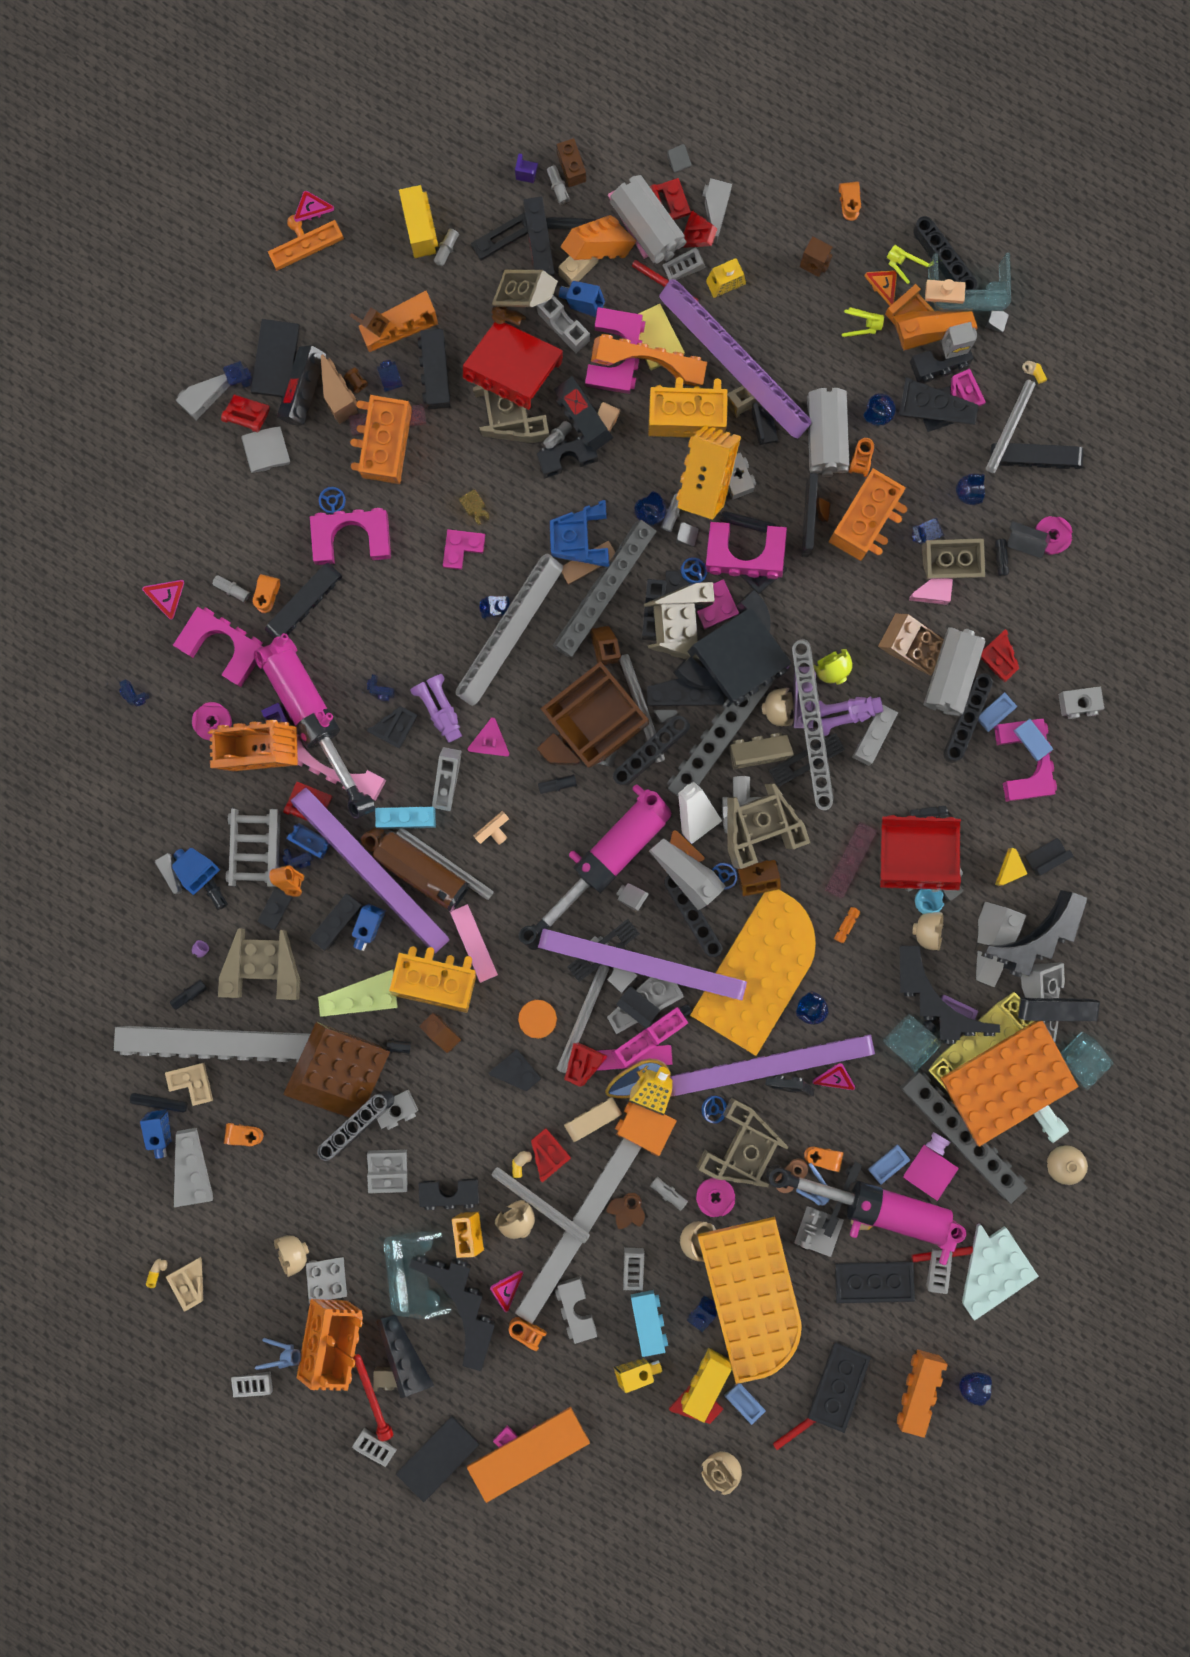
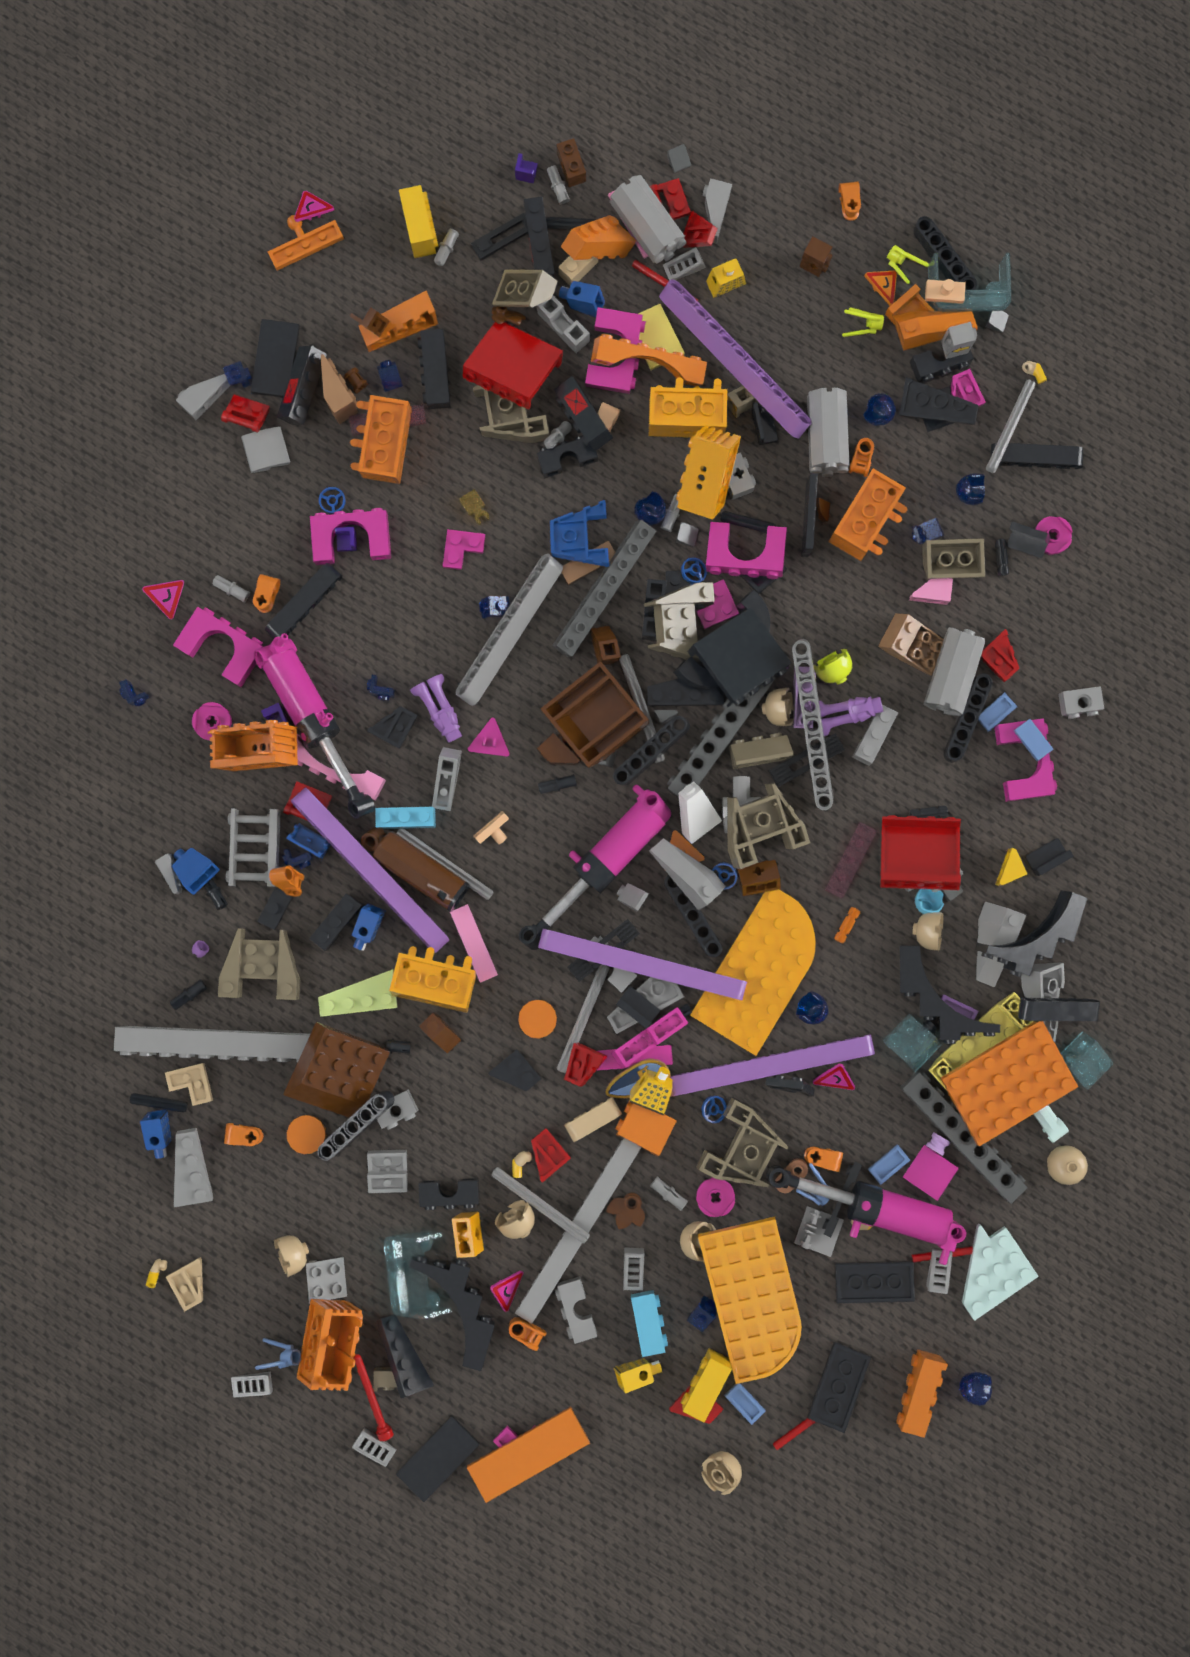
none -> orange tile [287,1115,326,1154]
none -> dark purple panel [335,527,357,552]

